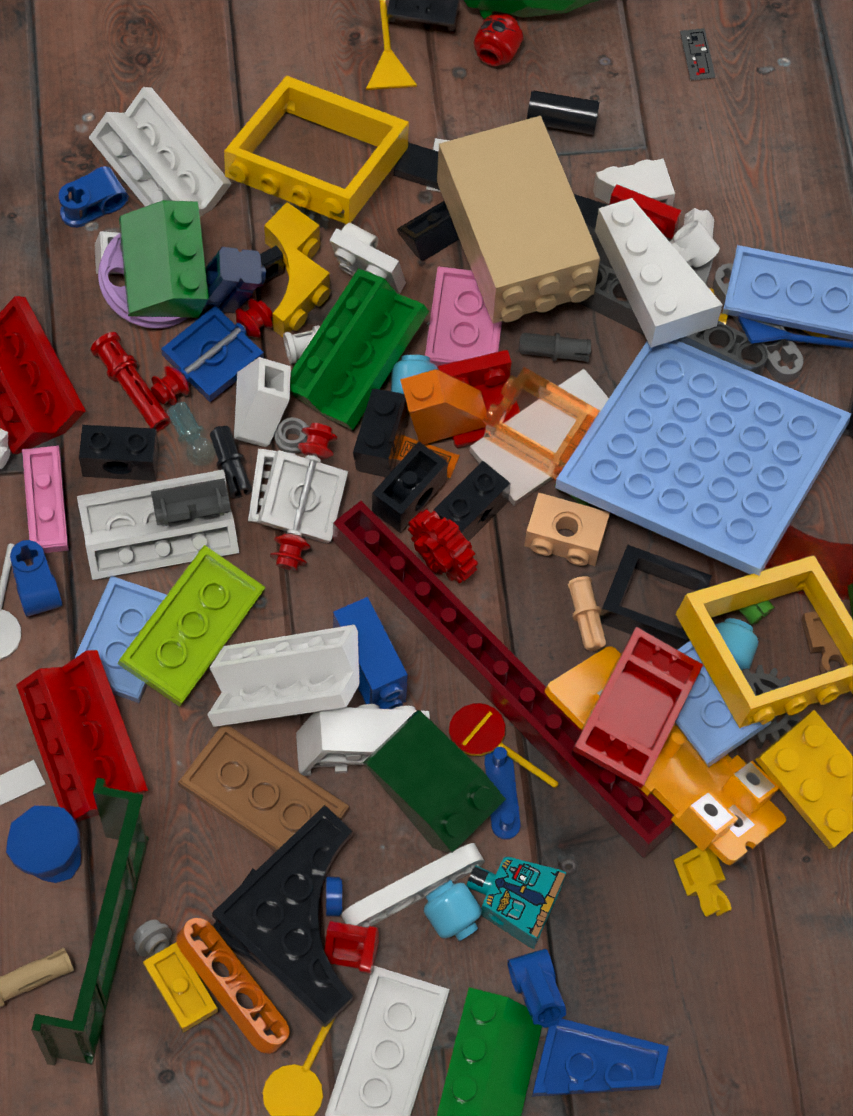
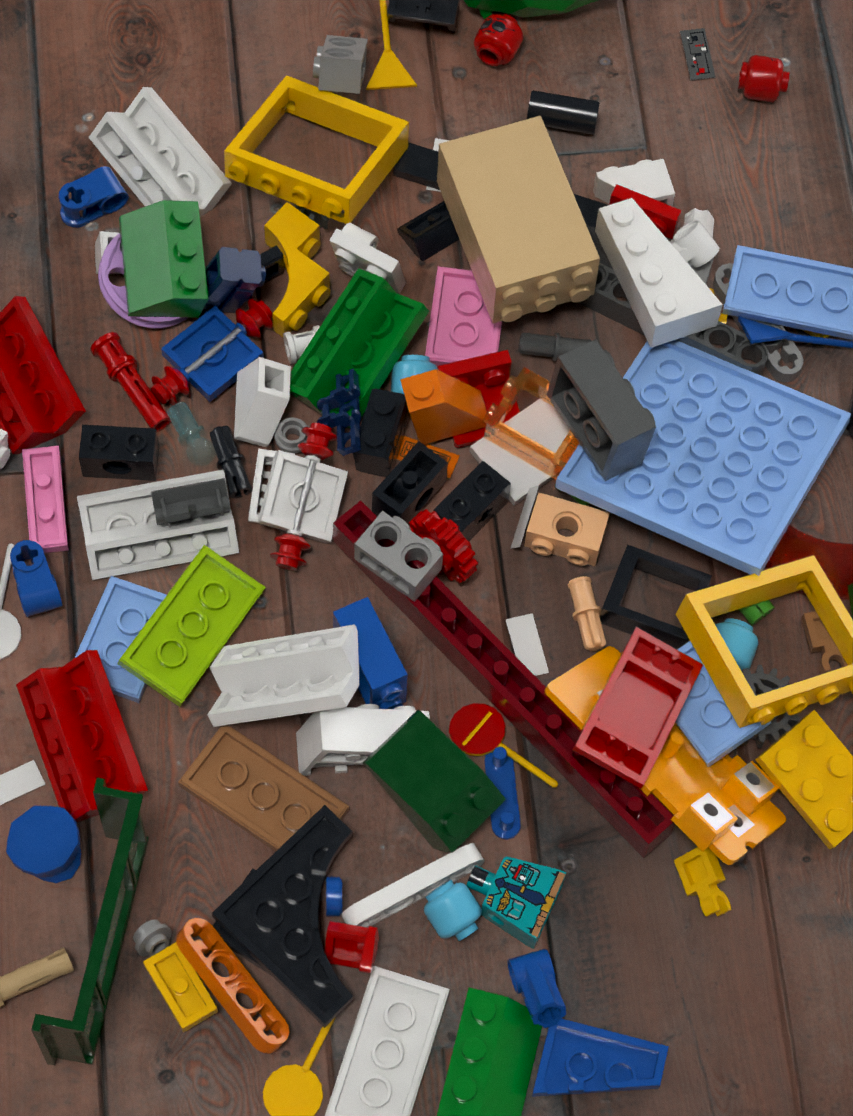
none -> light grey brick [313,35,368,94]
none -> dark blue piece [317,369,361,456]
none -> light grey brick [354,511,443,602]
none -> white sticker [505,613,549,676]
none -> white sticker [510,486,539,549]
none -> dark grey brick [547,339,656,481]
none -> red head [738,55,790,102]

